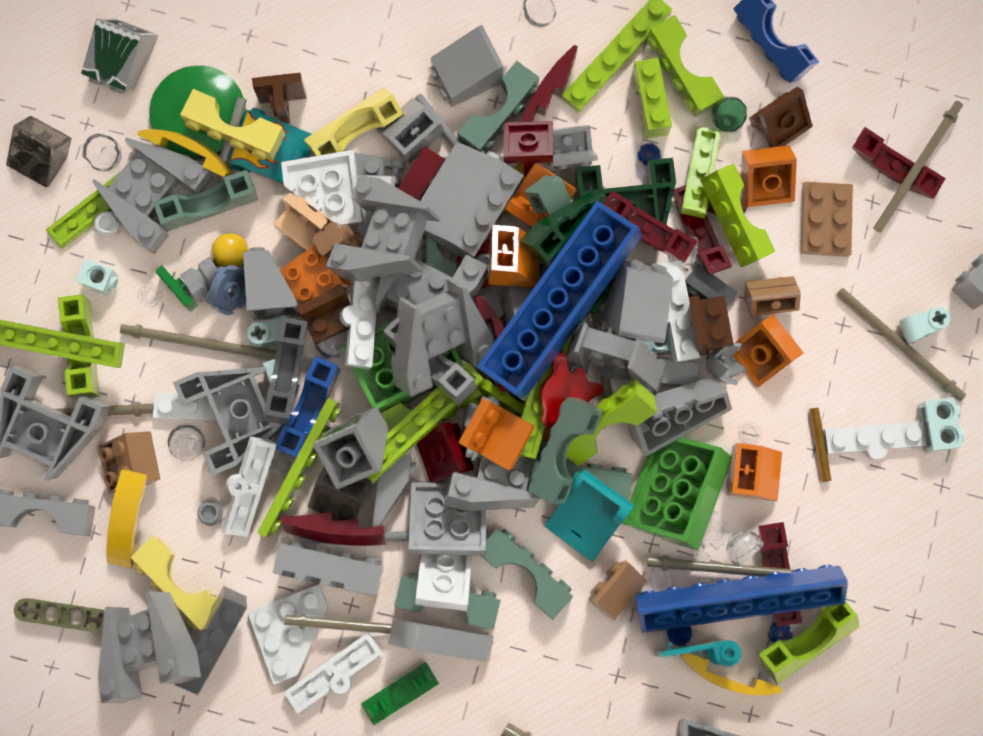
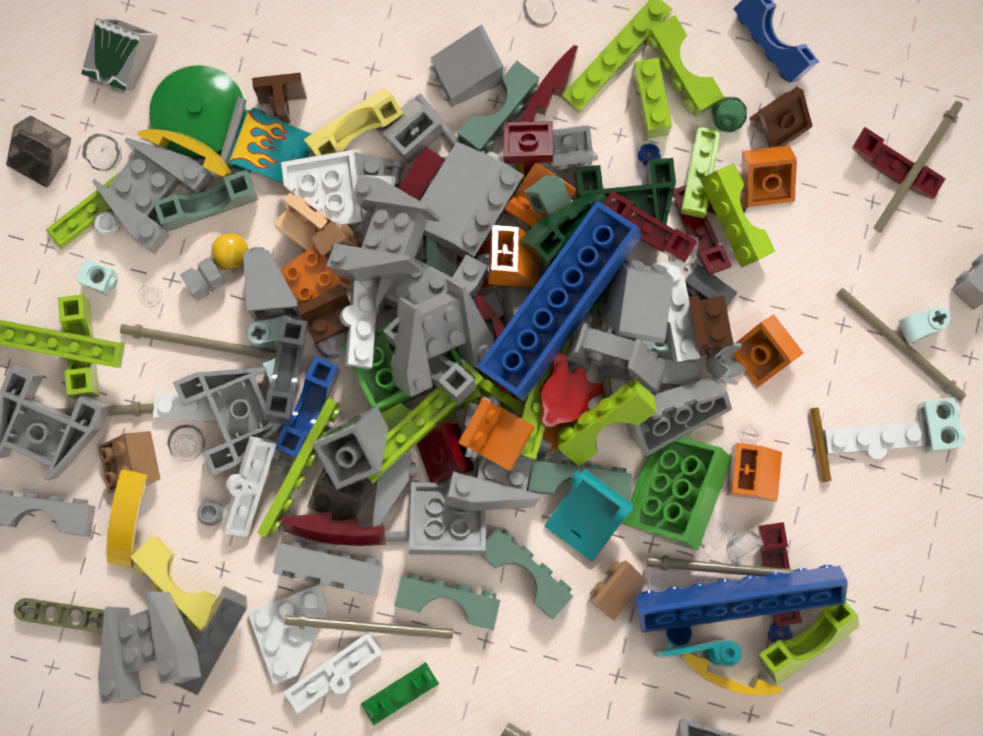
green plate [155,265,198,312] -> none
light yellow arch [180,89,285,160] -> none
sand blue plate [206,265,246,315] -> none
light grey beam [388,619,494,662] -> none
white plate [415,554,472,611] -> none
sand green arch [528,397,604,504] -> none
medium nougat brick [744,276,801,317] -> none
medium nougat plate [801,181,853,257] -> none

